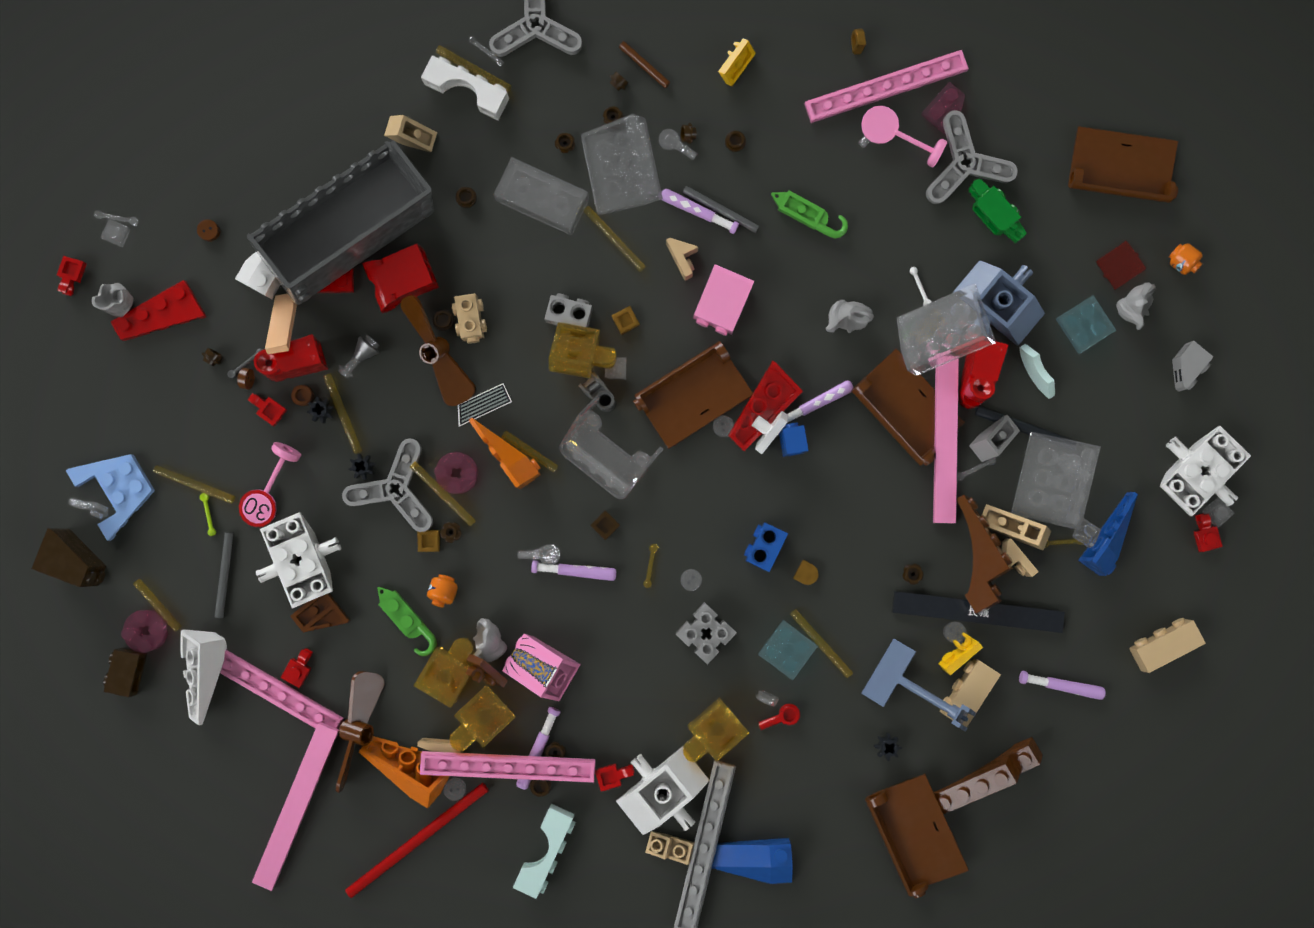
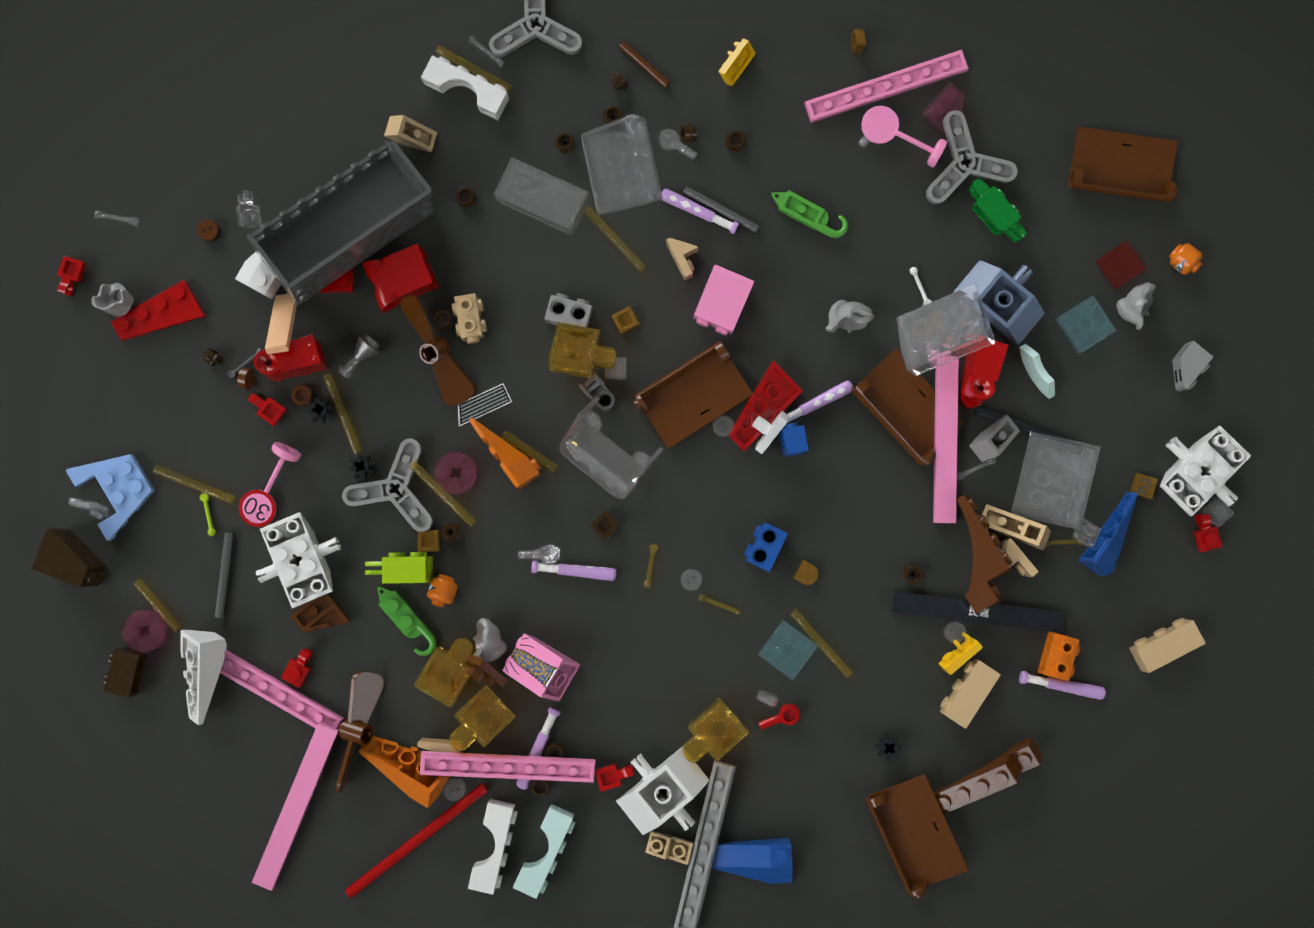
clear plate [100,219,131,248] -> none
light grey brick [676,602,737,665] -> none
sand blue piece [861,639,976,732] -> none
none -> clear plate [236,190,262,228]
none -> lime brick [365,552,433,583]
none -> white arch [468,798,518,895]
none -> clear yellow hinge [698,594,741,614]
none -> orange brick [1038,631,1080,682]
none -> pearl gold tile [1130,473,1158,500]

